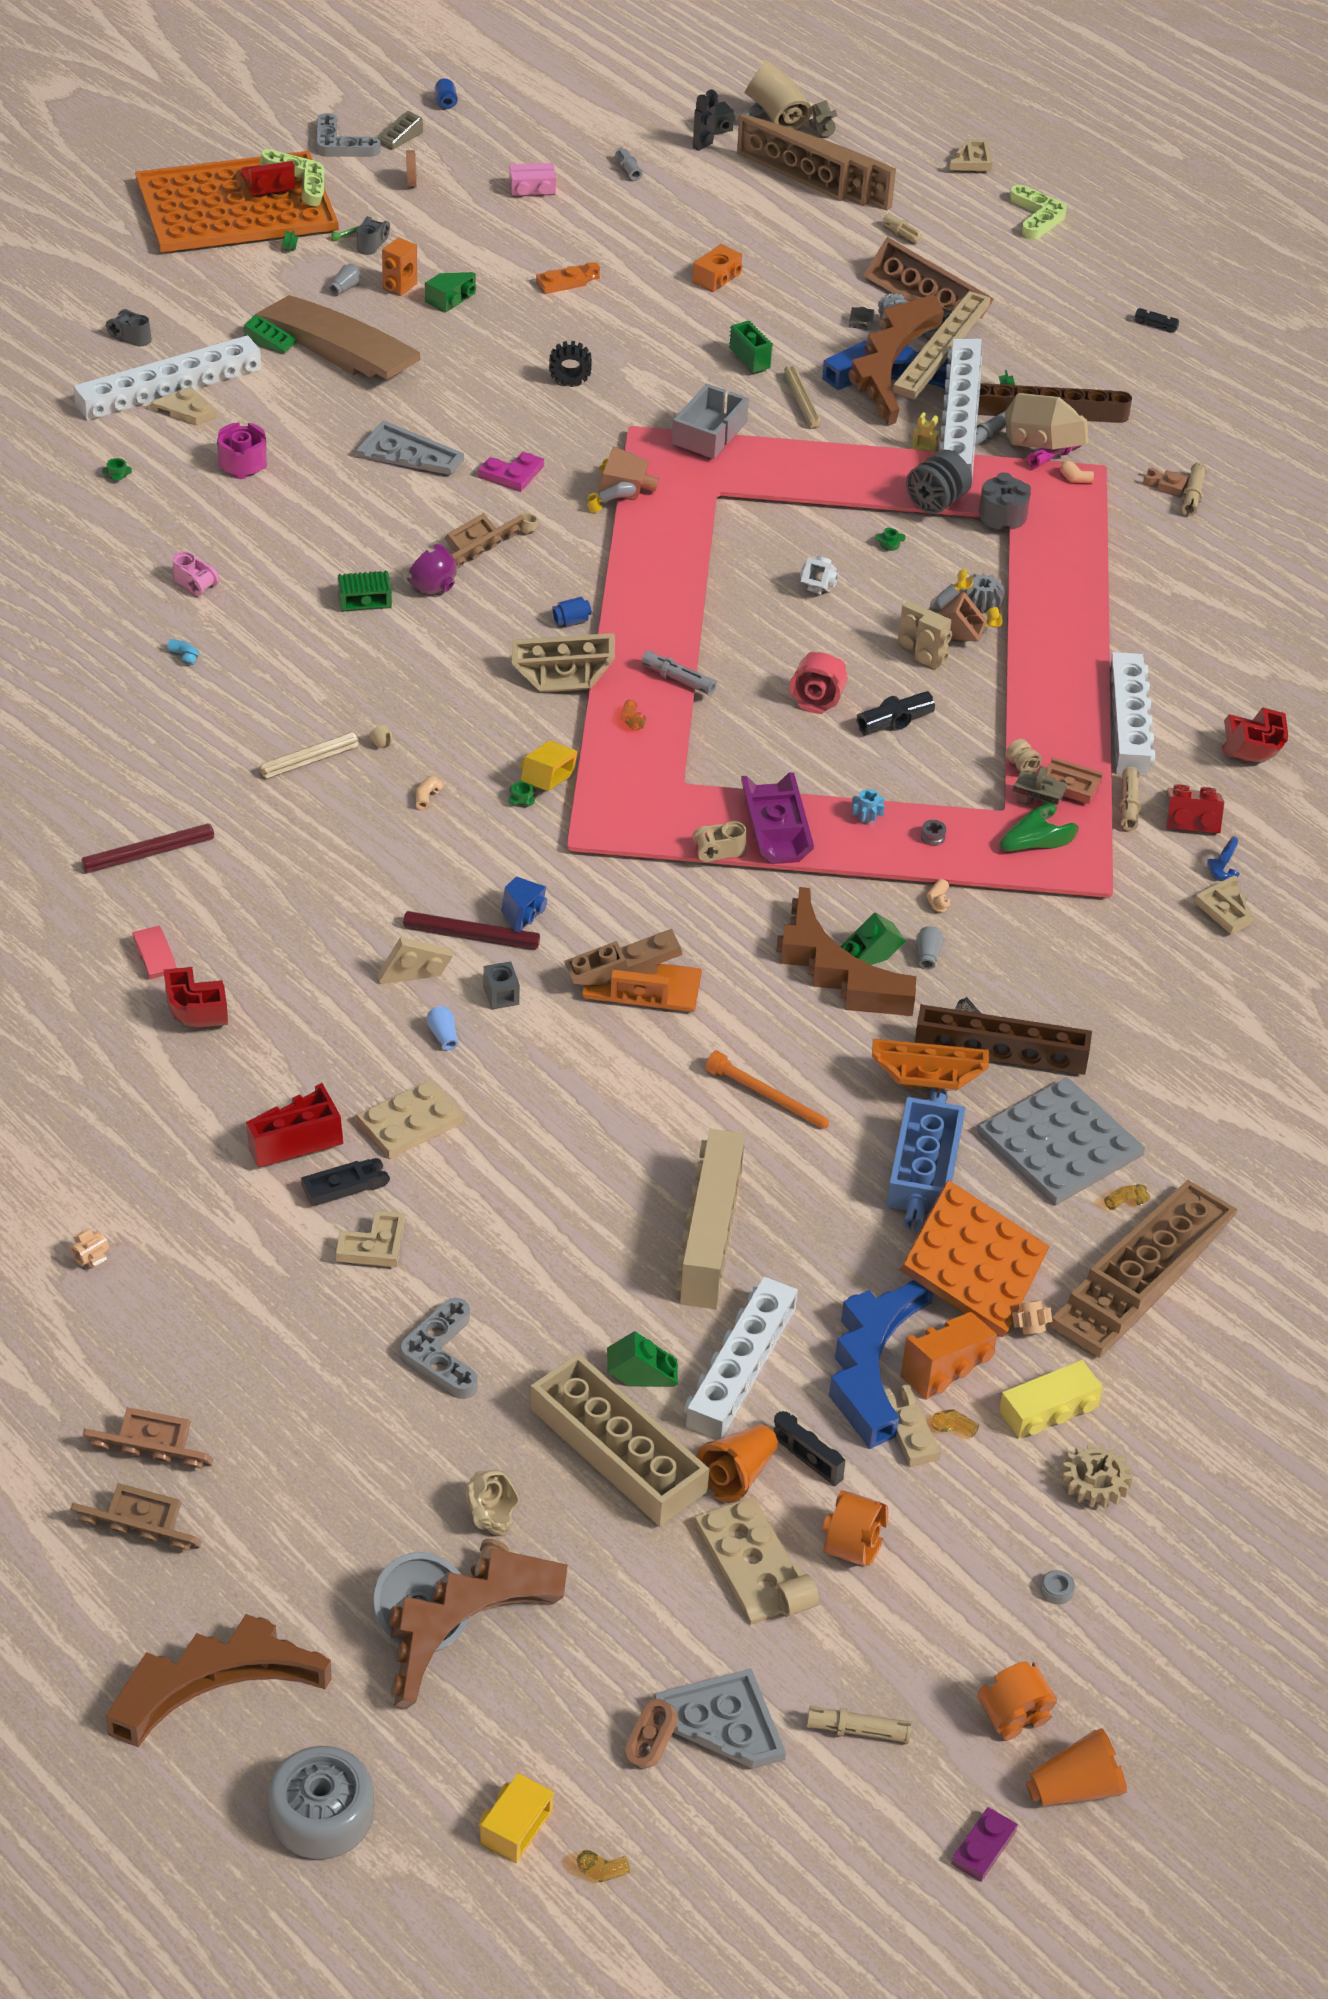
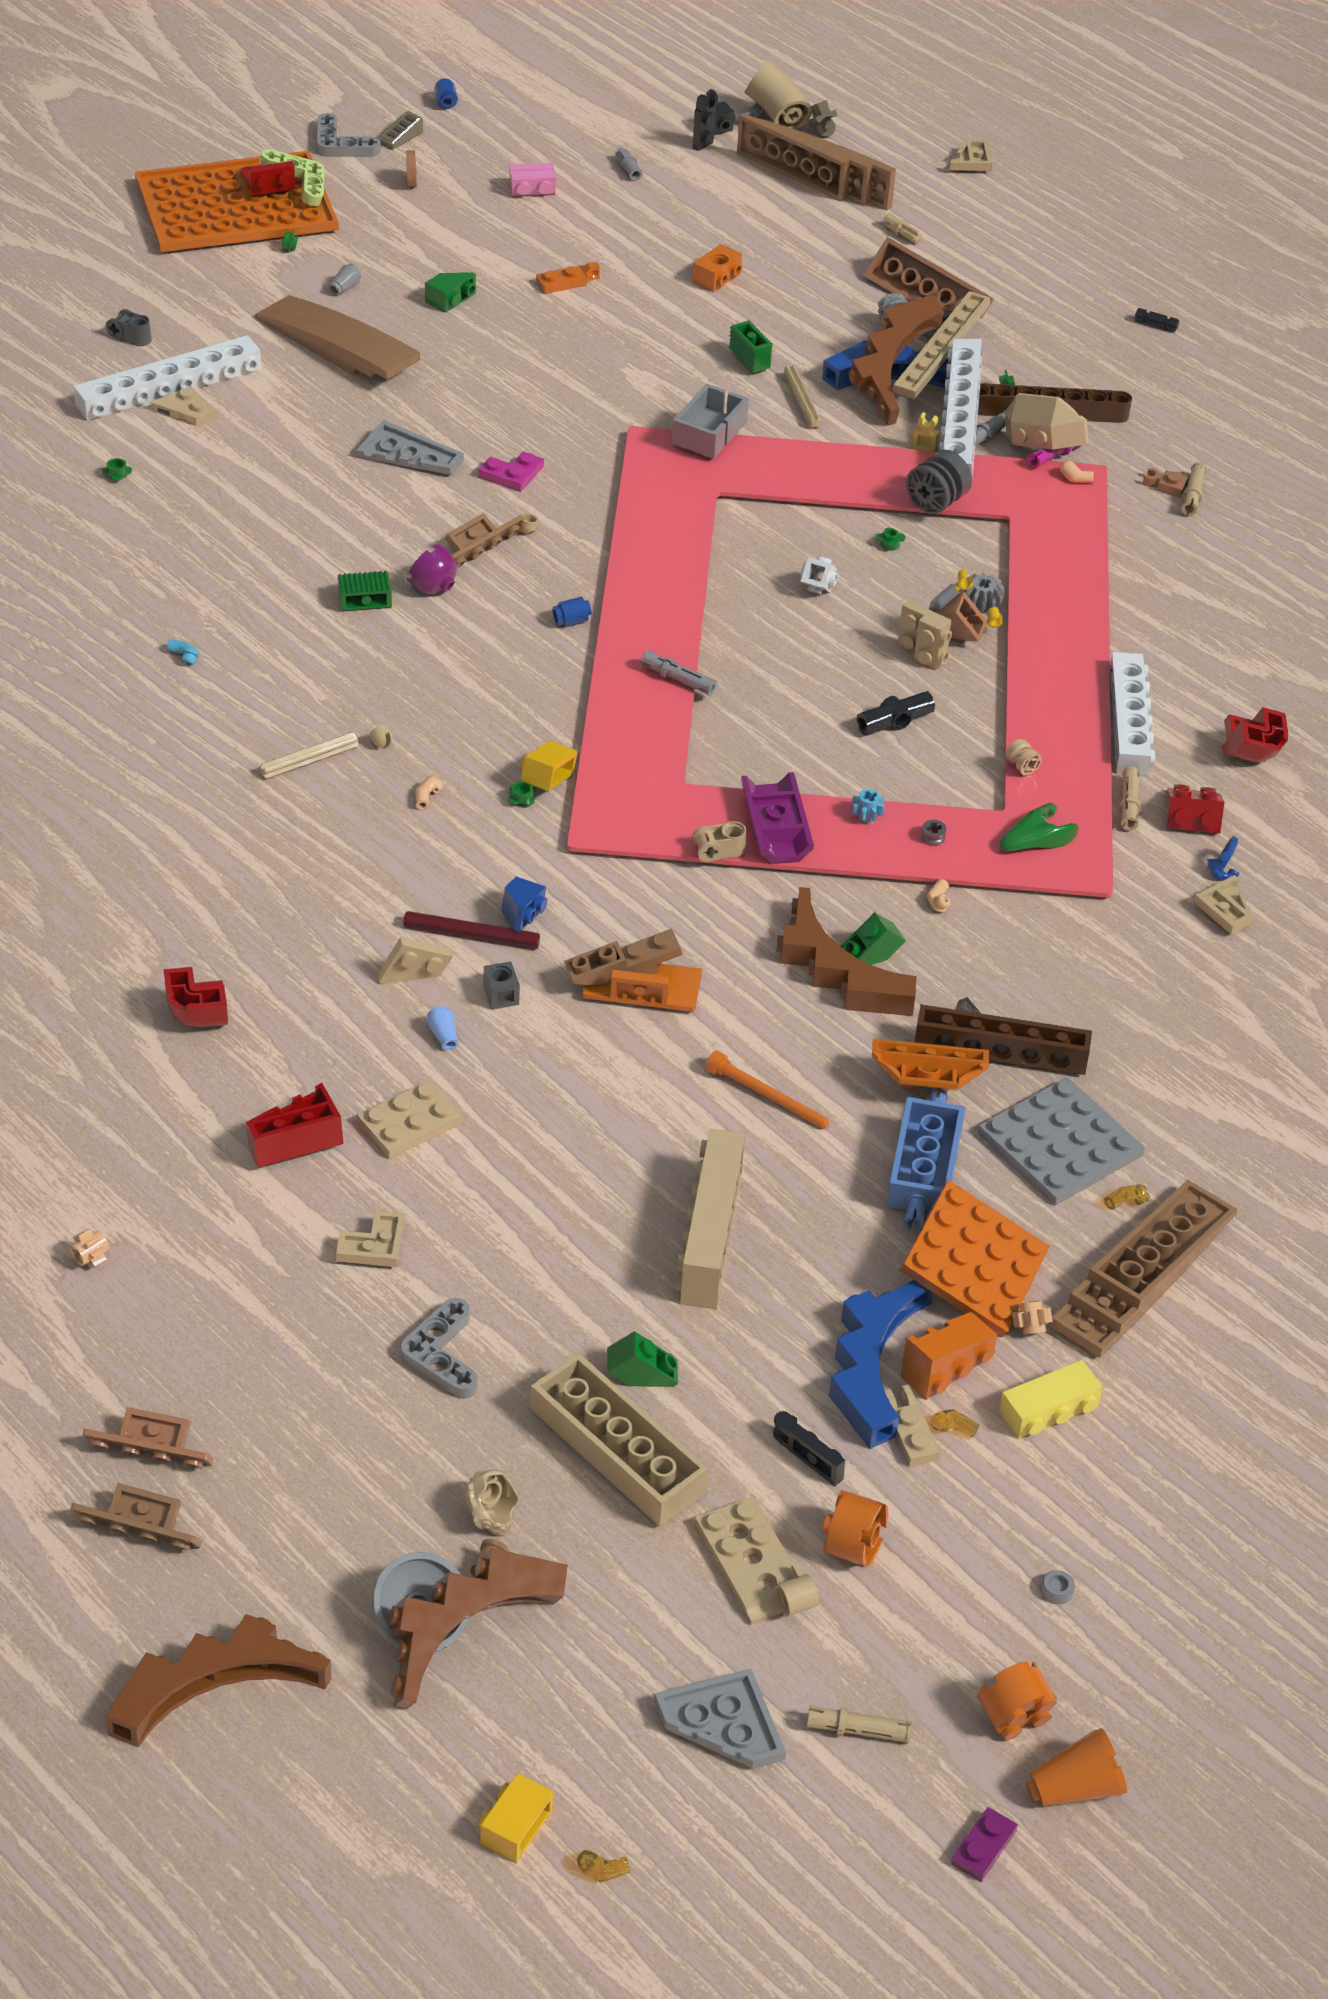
dark red axle [81,823,214,873] -> none
coral slope [132,925,177,979] -> none
bright pink piece [172,551,220,596] -> none
dark pink brick [217,422,267,479] -> none
green slope [244,315,297,354] -> none
light grey wheel [267,1746,374,1859] -> none
black hinge [301,1158,390,1206] -> none
bright green hinge [331,226,359,241] -> none
dark grey piece [357,216,390,255] -> none
orange brick [382,237,417,296] -> none
tan wedge [512,633,615,692] -> none
black tyre [549,341,592,387] -> none
nougat torso [587,446,659,513] -> none
arm [621,699,646,730] -> none
nougat plate [626,1699,678,1768] -> none
white brick [684,1277,798,1439] -> none
orange cone [696,1424,778,1503] -> none
coral brick [789,652,848,713] -> none
clear smoke plate [849,307,874,330] -> none
light grey cone [916,926,944,969] -> none
dark grey brick [979,472,1031,529] -> none
yellowish green beam [1010,185,1067,240] -> none
dark tan hips [1012,766,1067,806] -> none
nougat plate [1047,757,1103,804] -> none
tan gear [1062,1443,1133,1508] -> none

